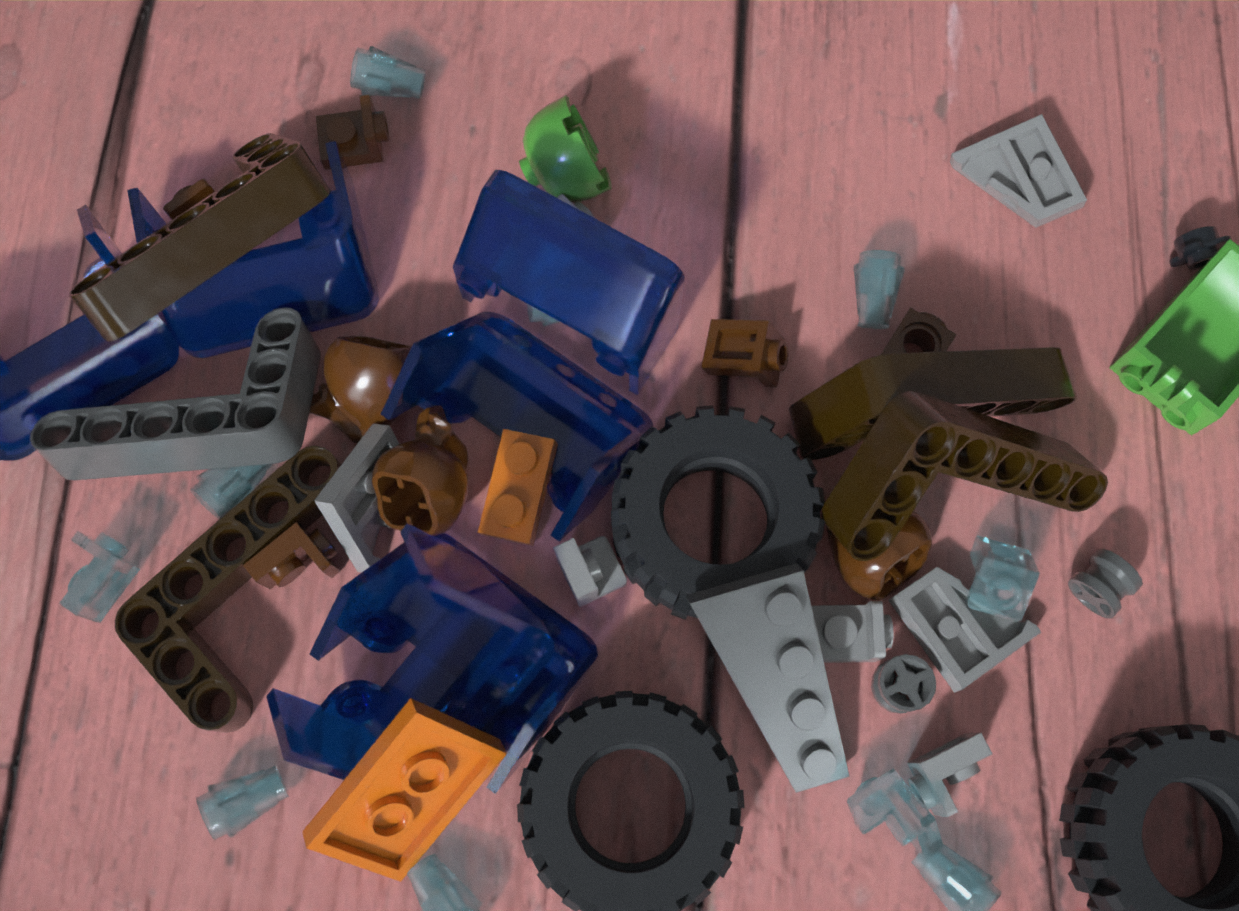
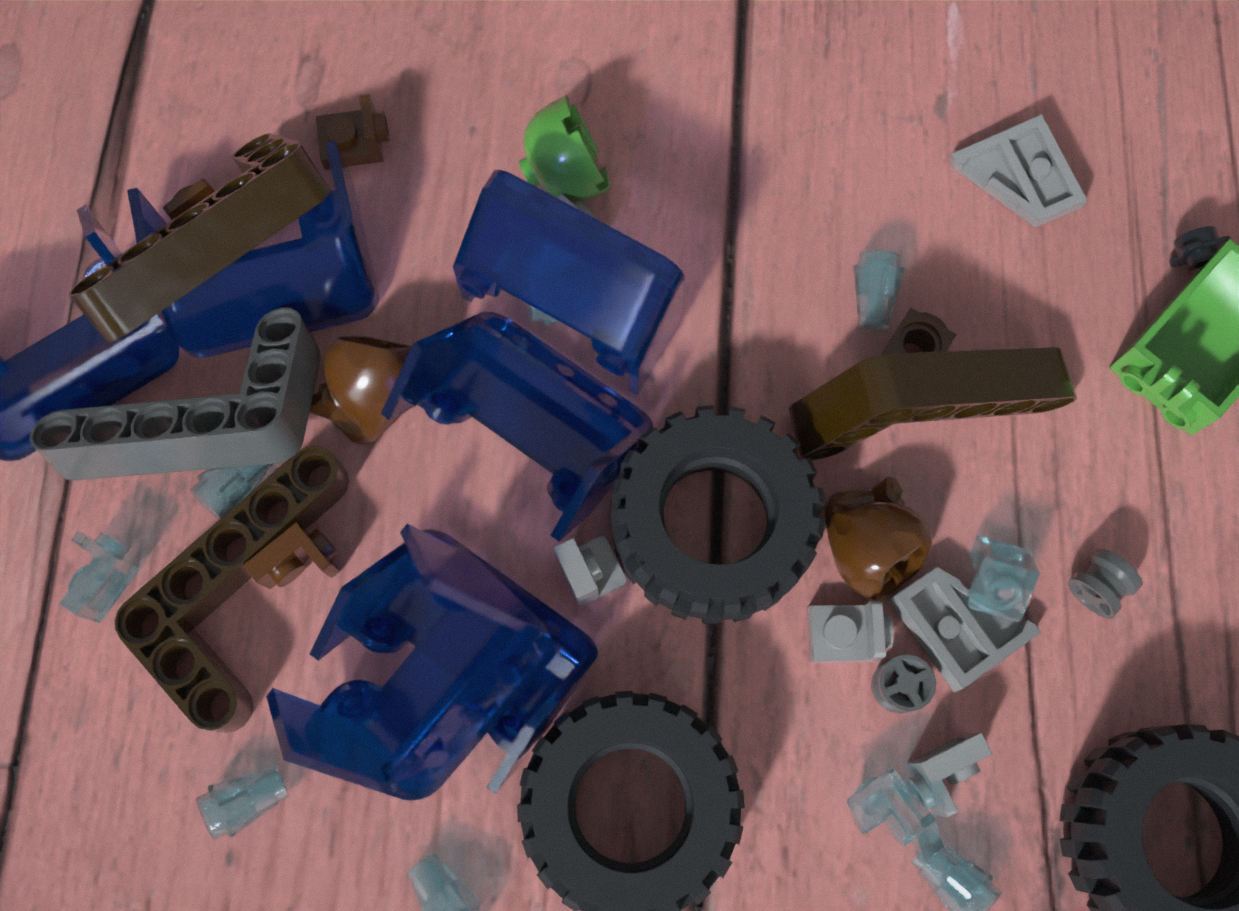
orange plate [302,698,507,882] -> none
light grey wing [314,424,399,575] -> none
clear light blue cone [350,45,426,99] -> none
reddish brown piece [372,405,468,536] -> none
orange plate [478,429,558,546] -> none
wing [685,563,850,793] -> none
reddish brown bracket [701,319,789,387] -> none
dark brown beam [822,391,1108,561] -> none

